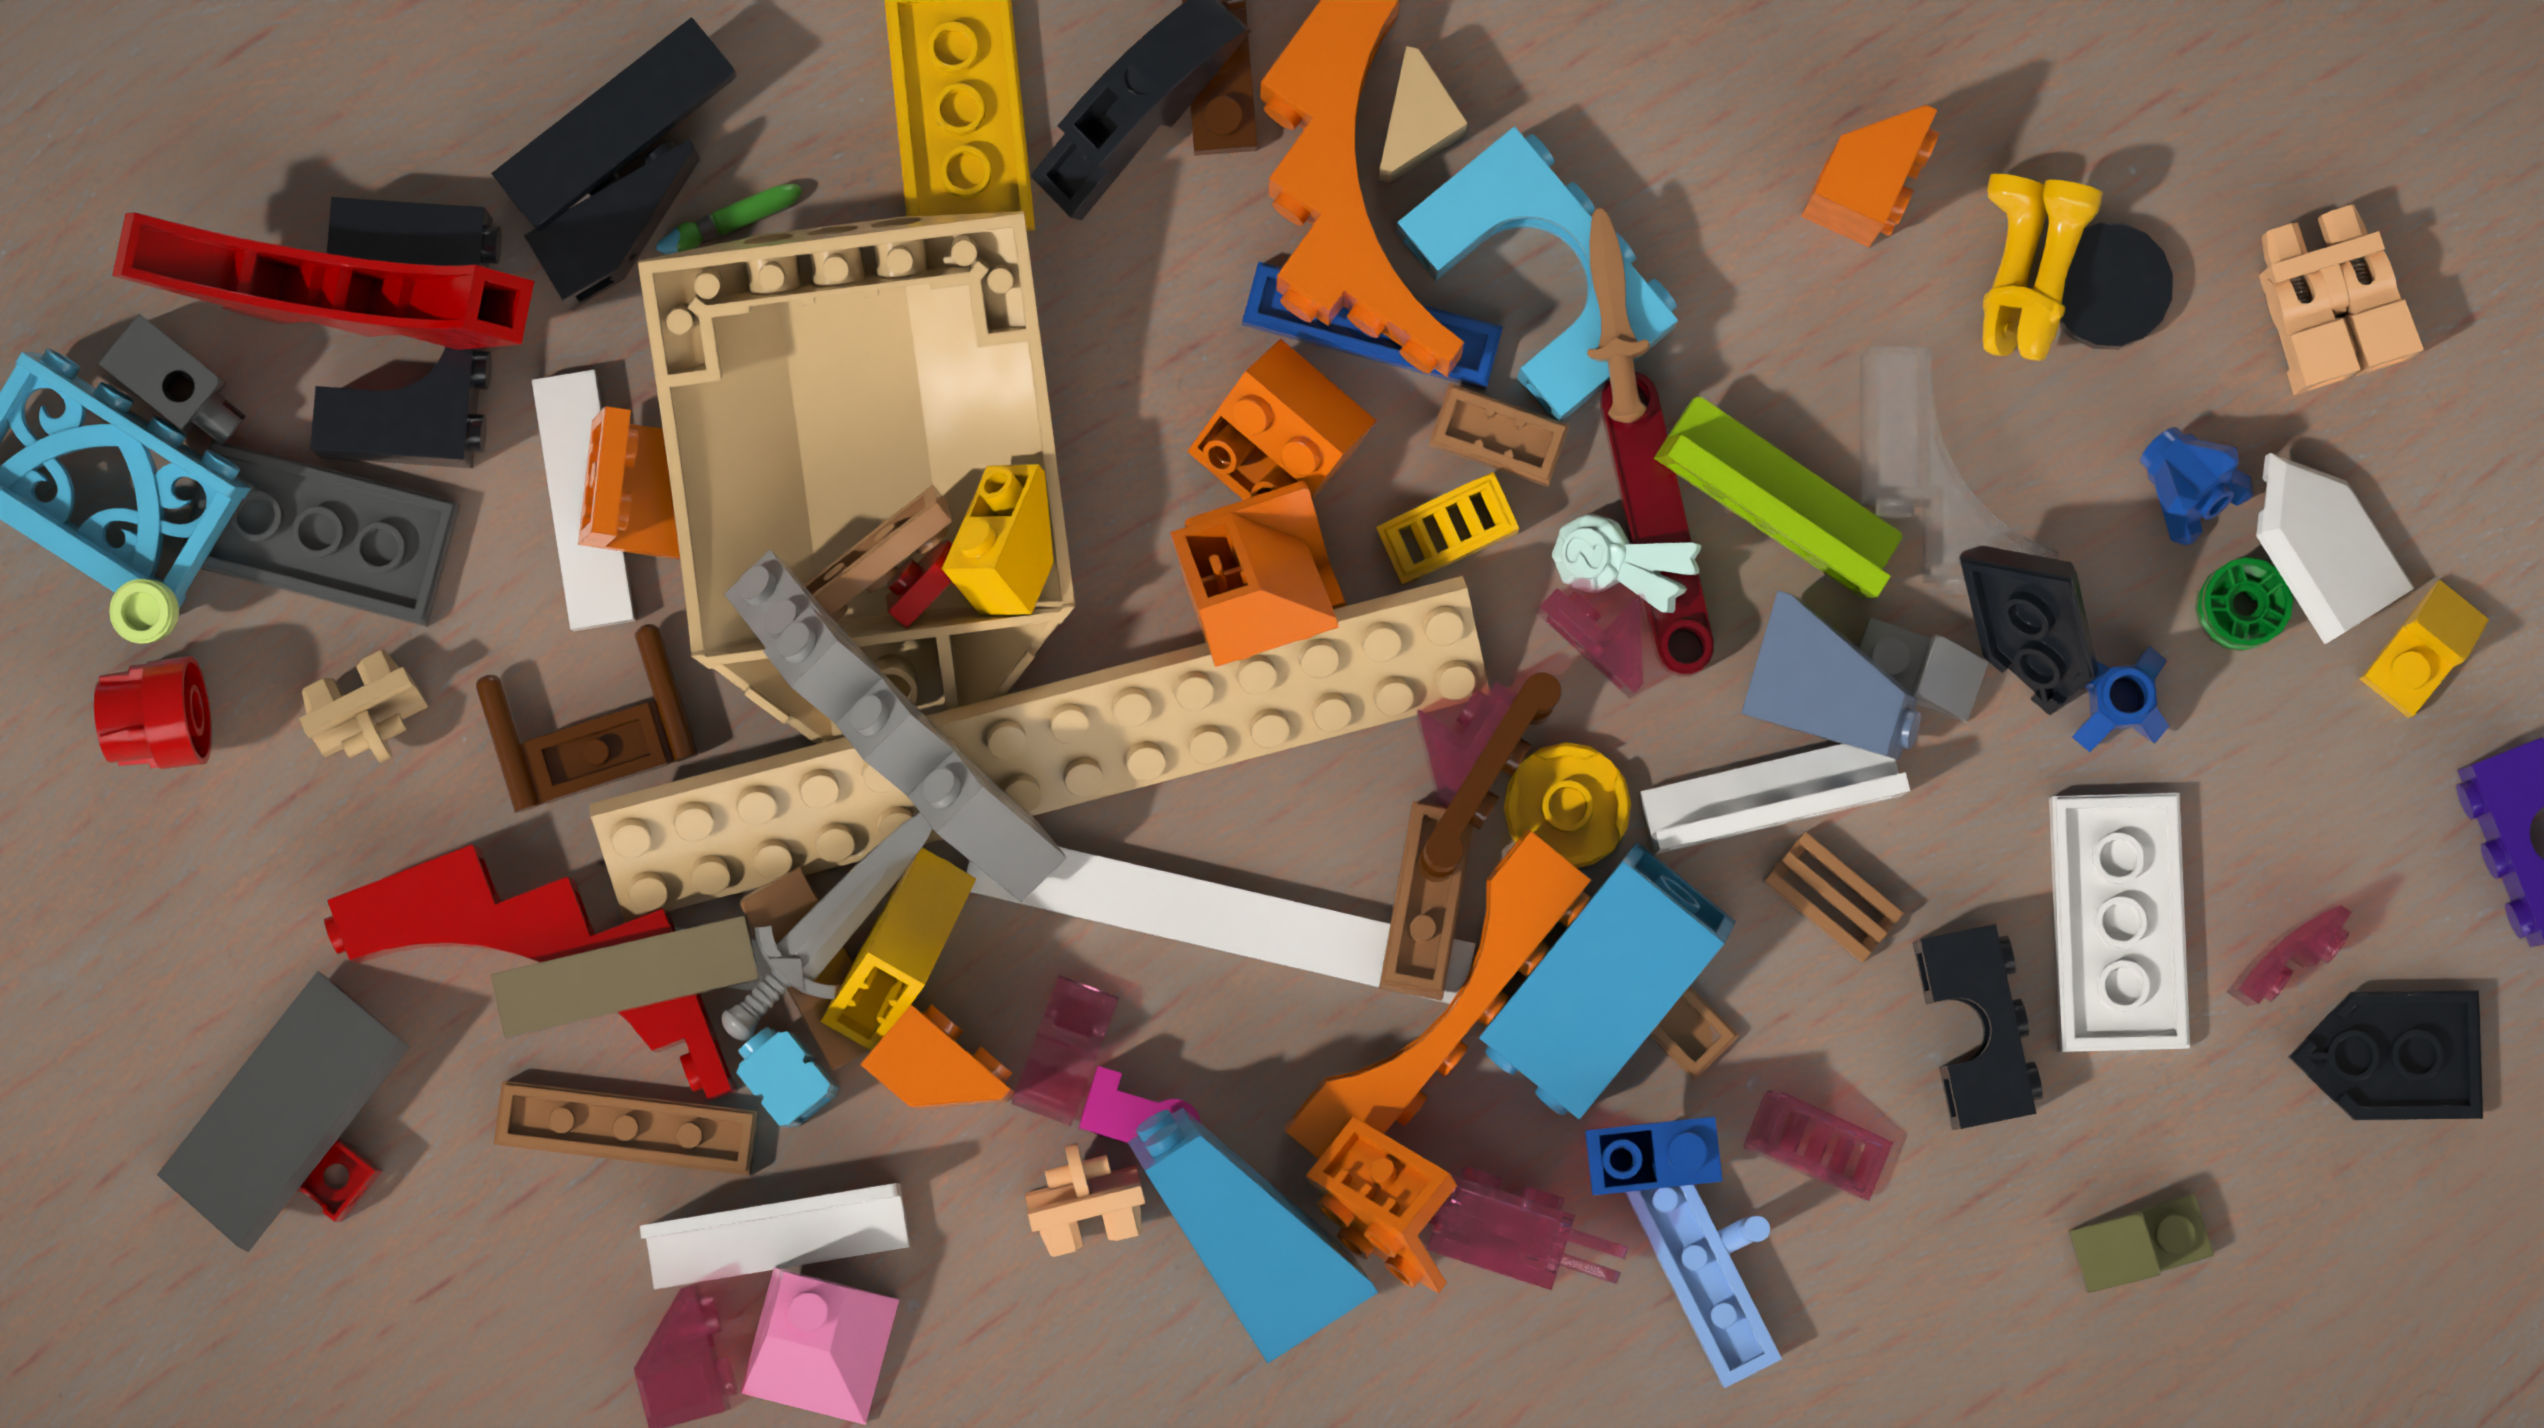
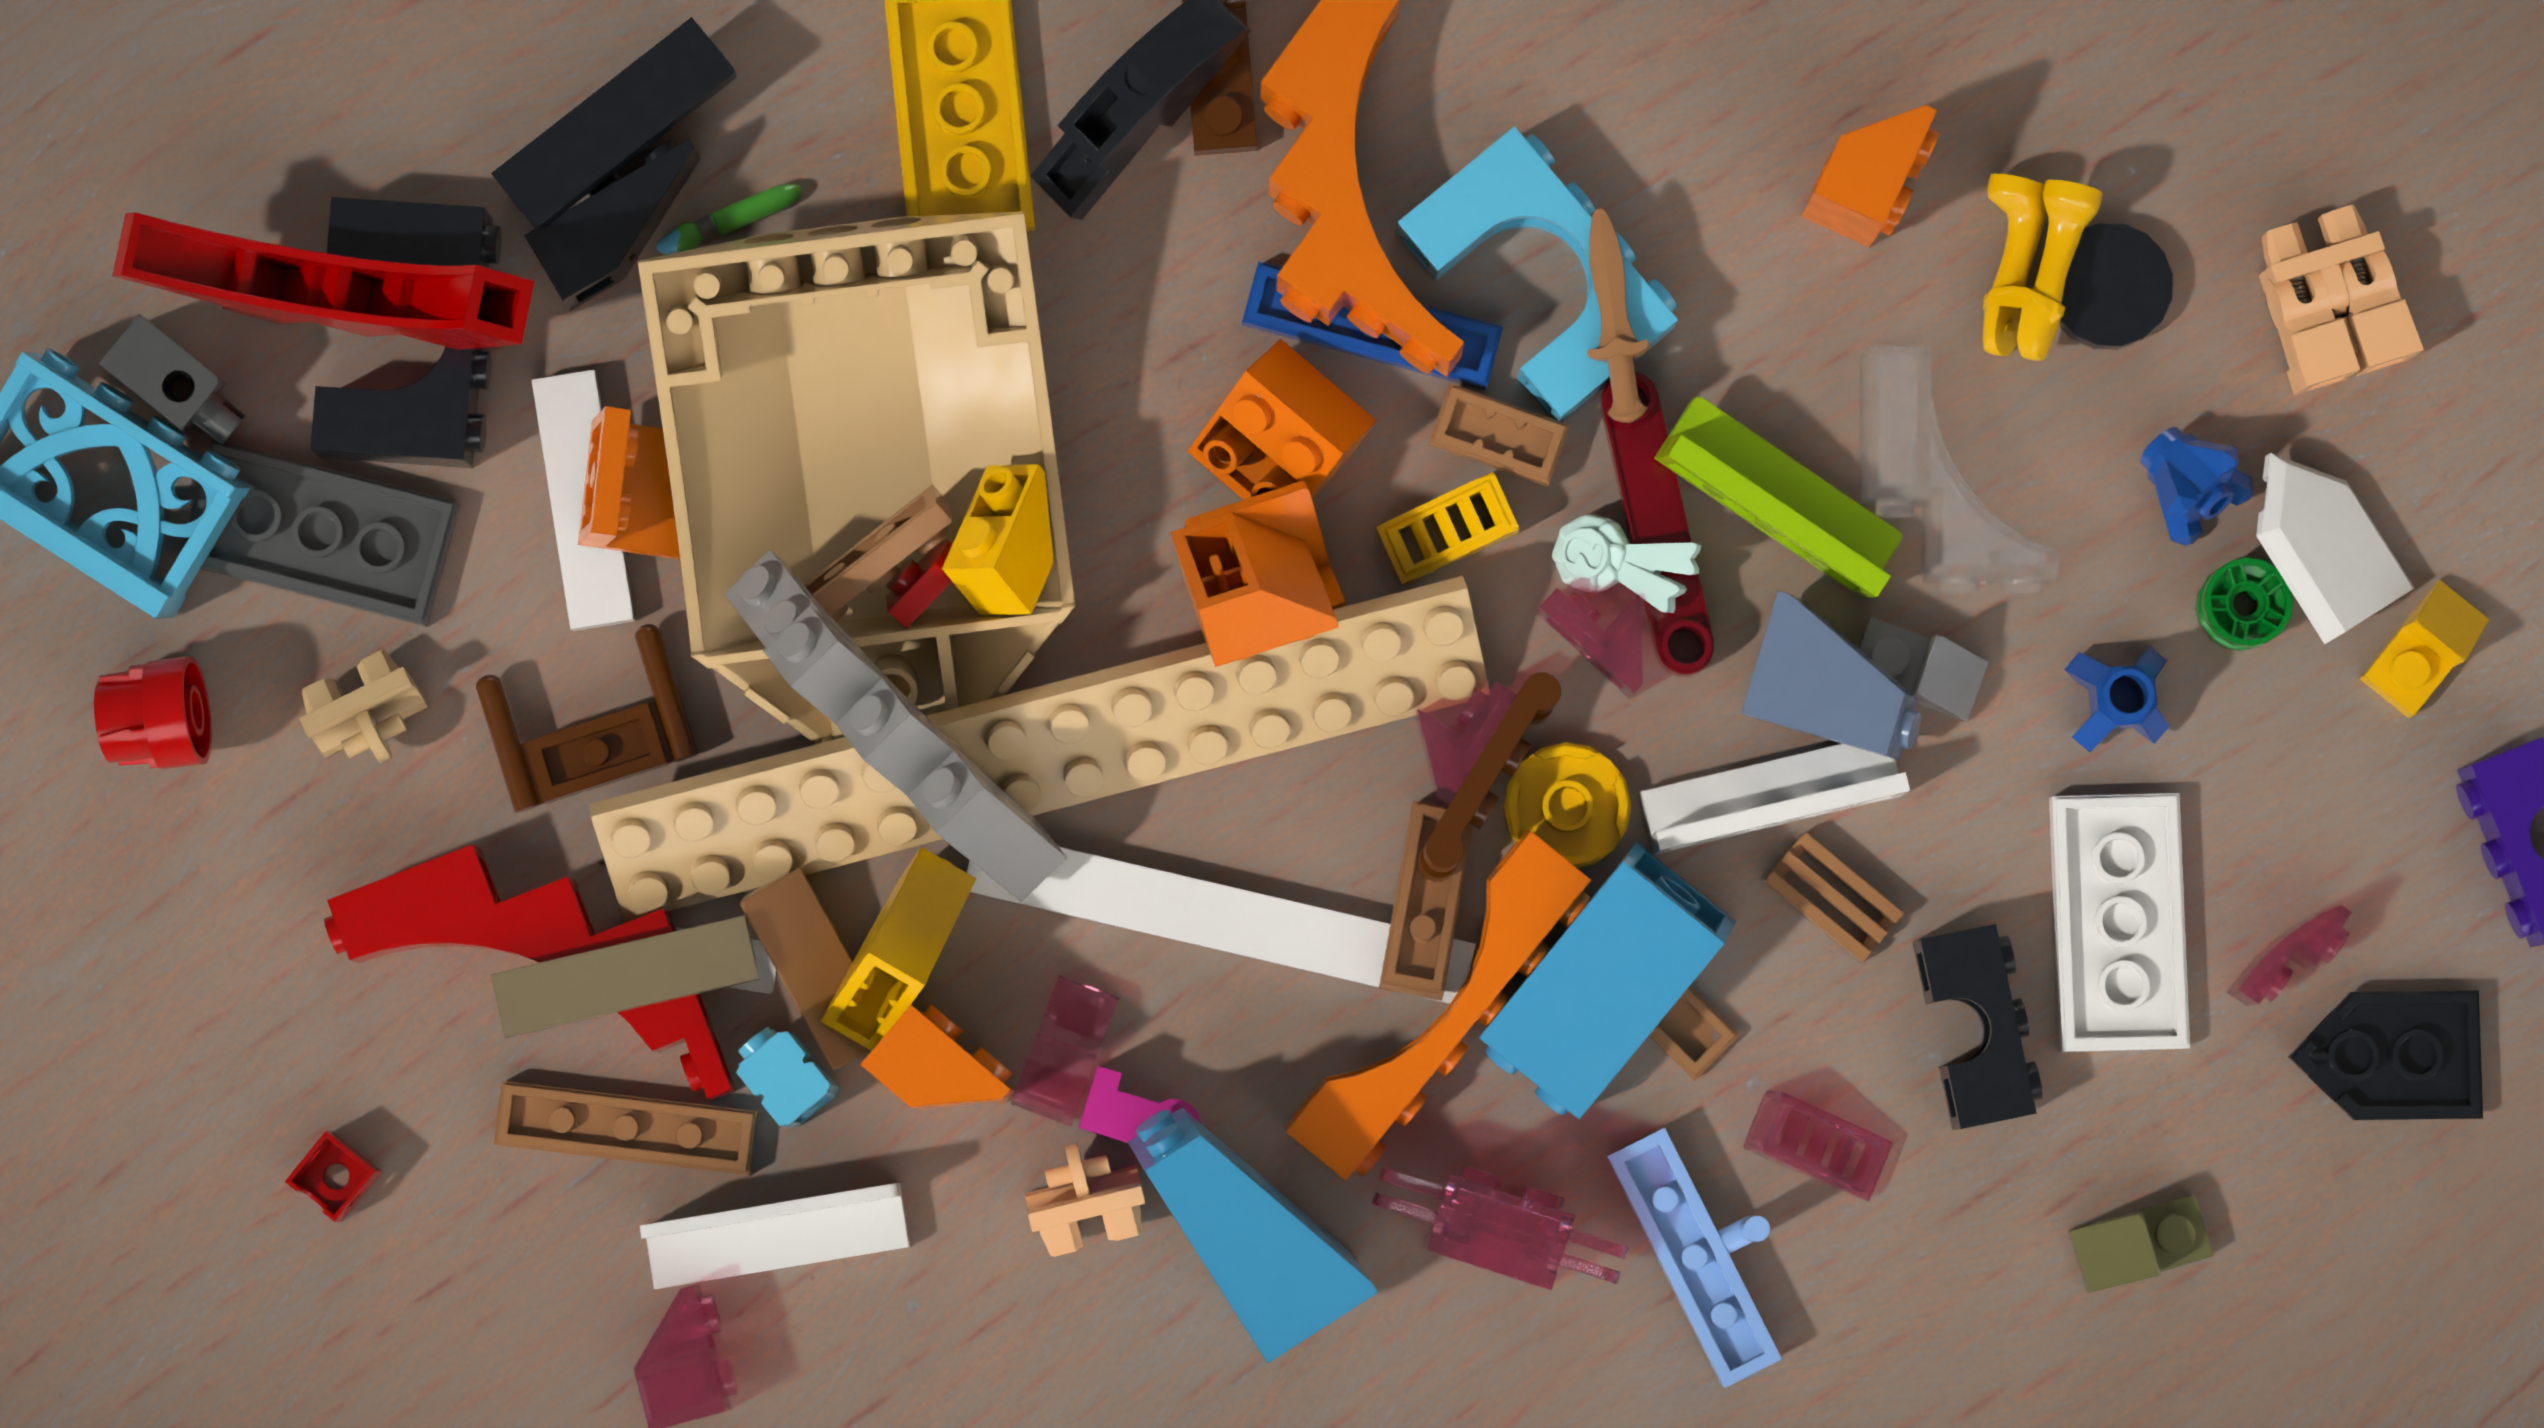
yellowish green tile [109,579,179,644] -> none
dark grey tile [157,971,410,1252] -> none
light grey sword [722,812,933,1041] -> none
bright pink slope [740,1267,899,1425] -> none
orange bracket [1306,1116,1457,1293] -> none
tan slope [1378,46,1468,183] -> none
blue slope [1585,1116,1723,1196] -> none
black tile [1959,545,2099,715] -> none

